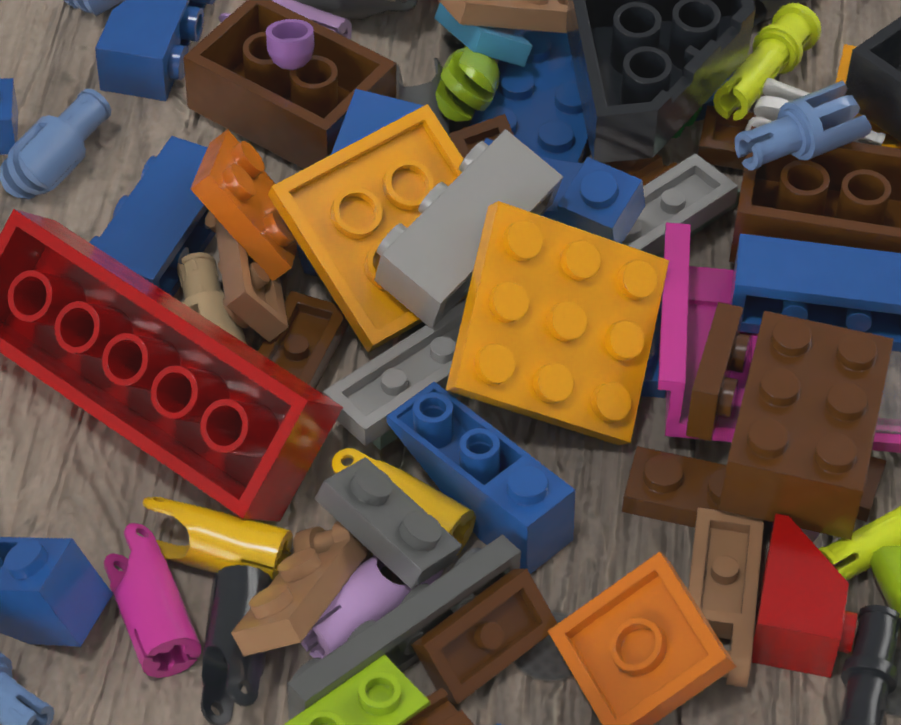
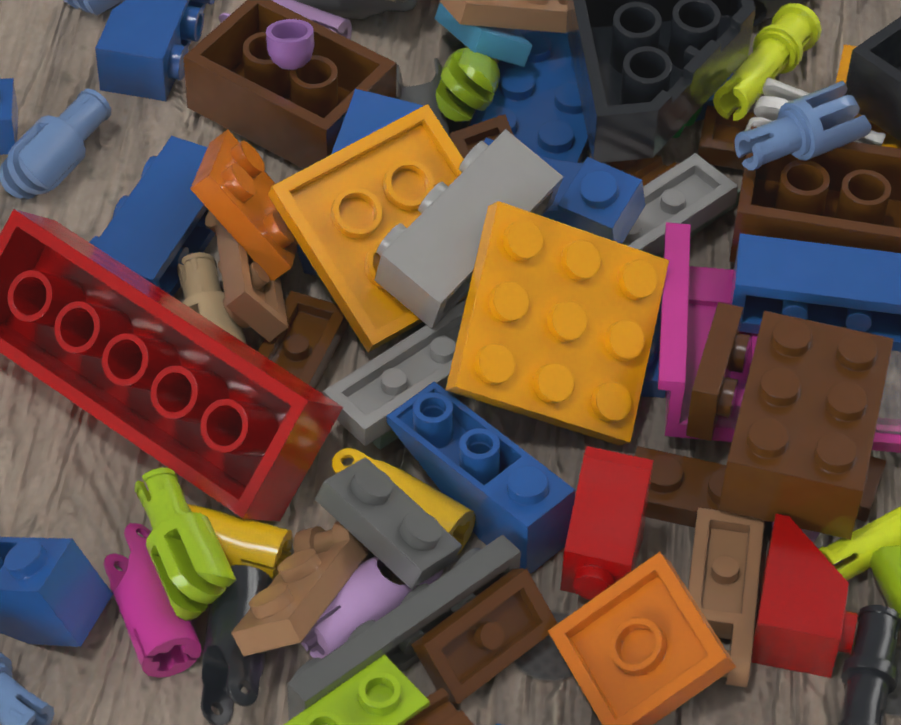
none -> lime arm [134,468,236,621]
none -> red slope [560,446,654,600]

